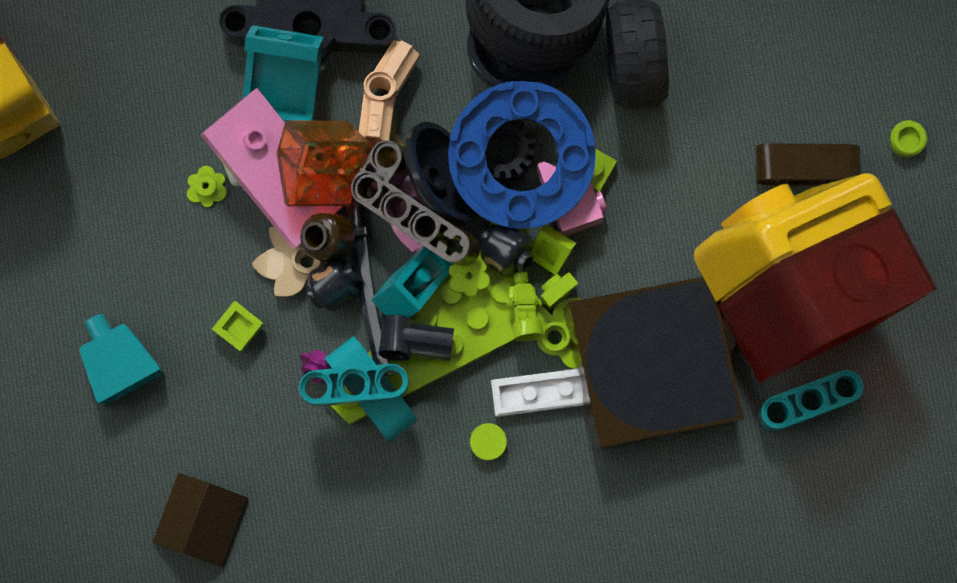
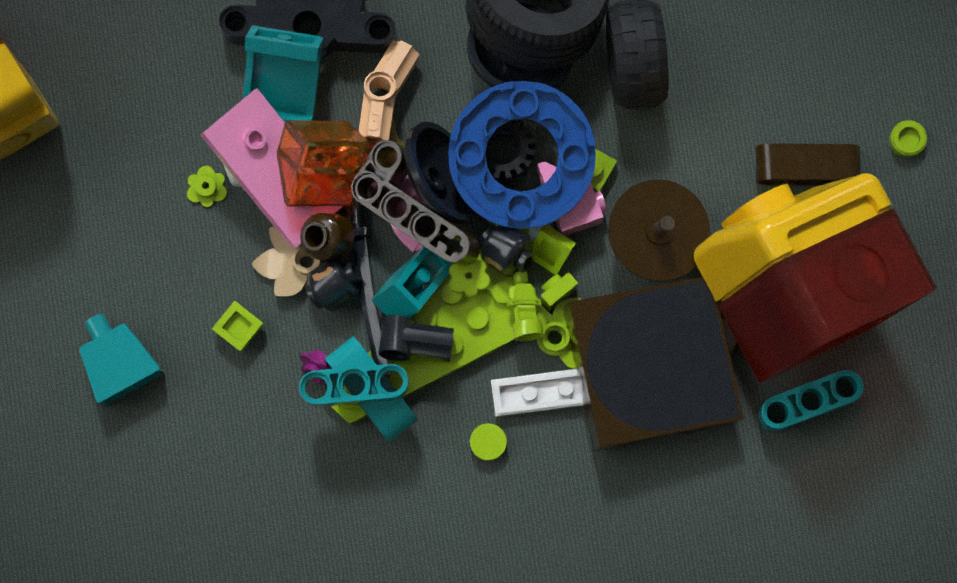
dark brown slope [153,473,248,567] -> none
none -> dark brown piece [608,179,710,281]

